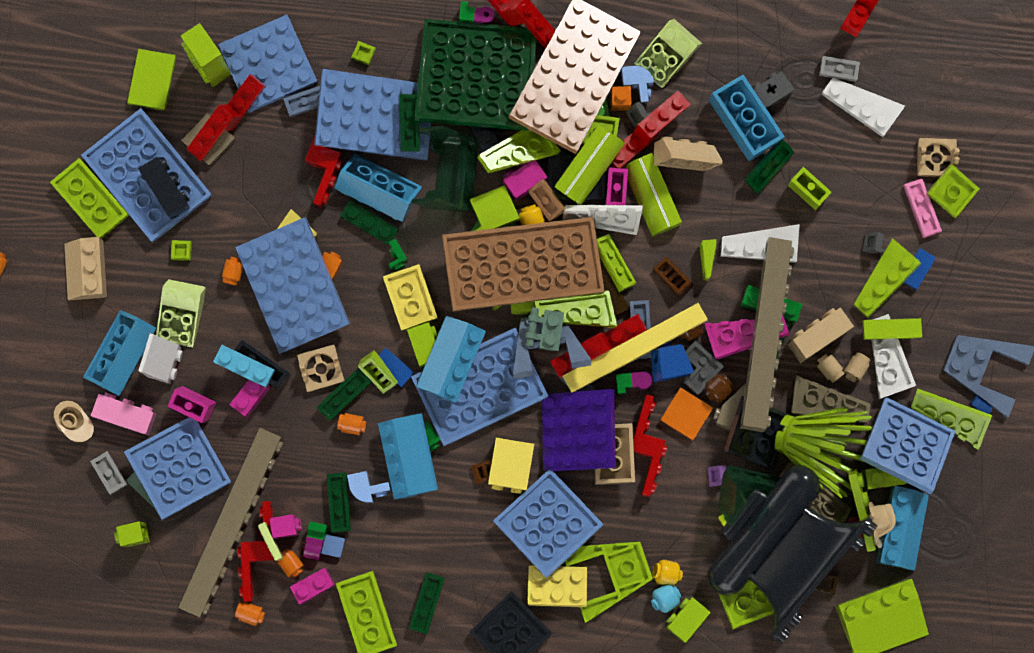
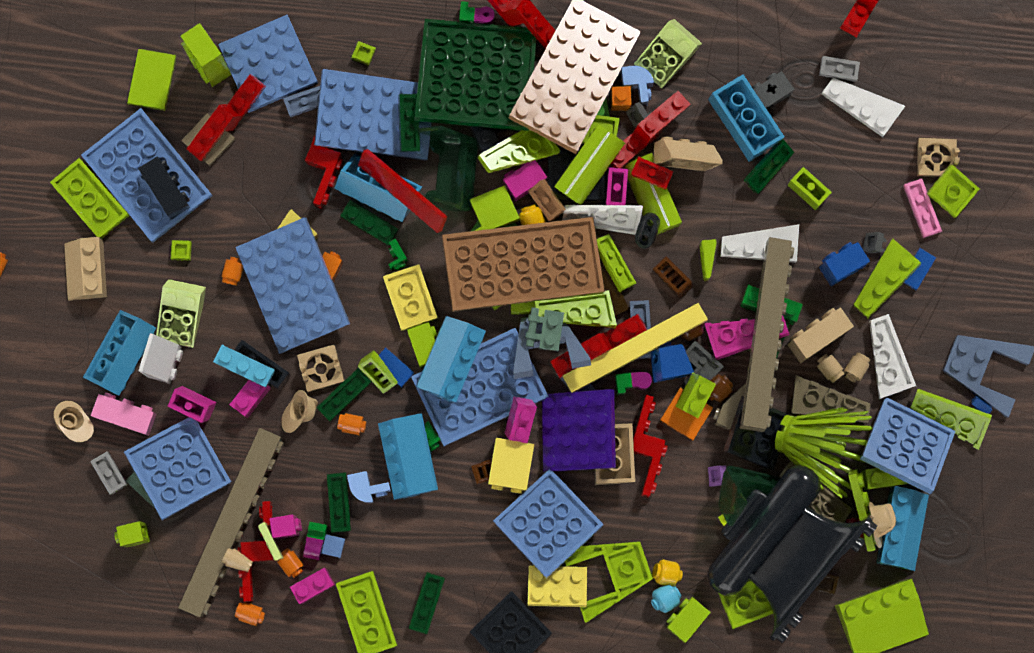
lime tile [863,318,922,340] -> none
none -> tan cone [222,548,253,572]
none -> tan piece [282,390,318,433]
none -> red tile [358,149,447,233]
none -> dark pink brick [505,397,537,443]
none -> red plate [631,156,674,190]
none -> black plate [635,213,660,249]
none -> lime brick [675,372,716,418]
none -> blue brick [819,242,870,286]

